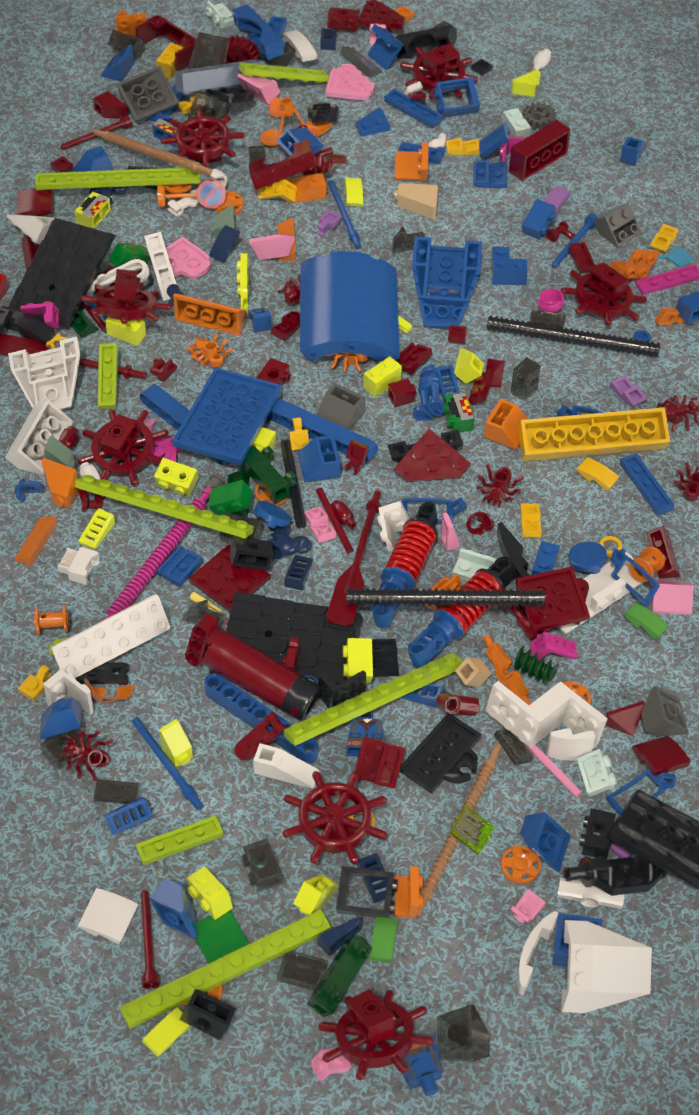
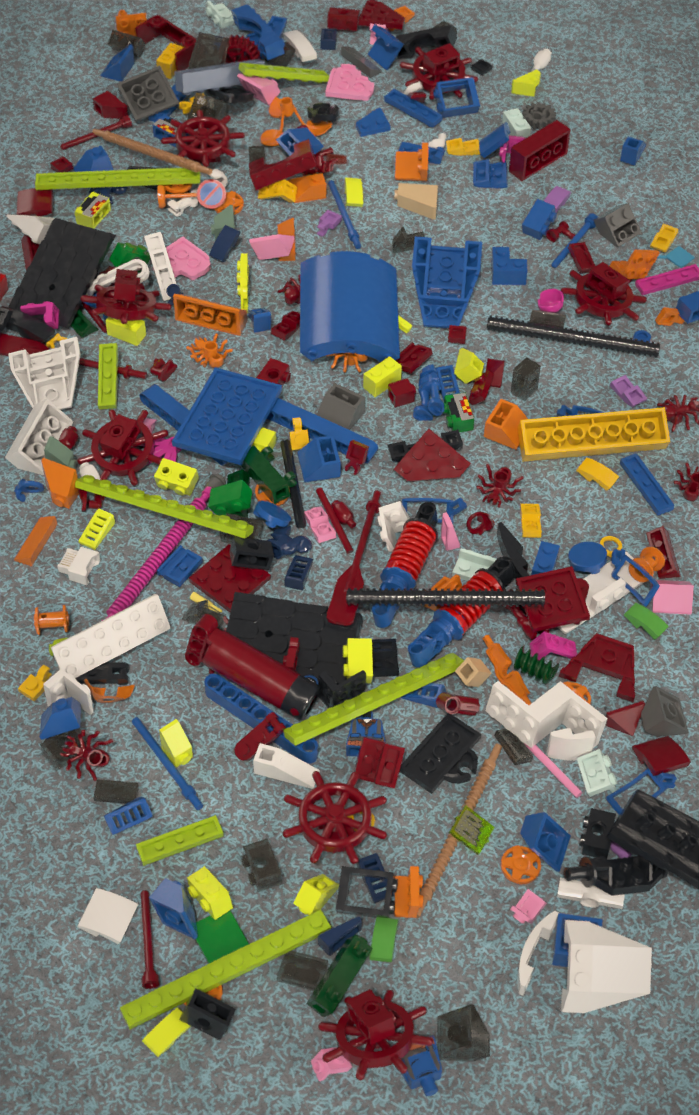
none -> dark red wing [559,633,635,702]

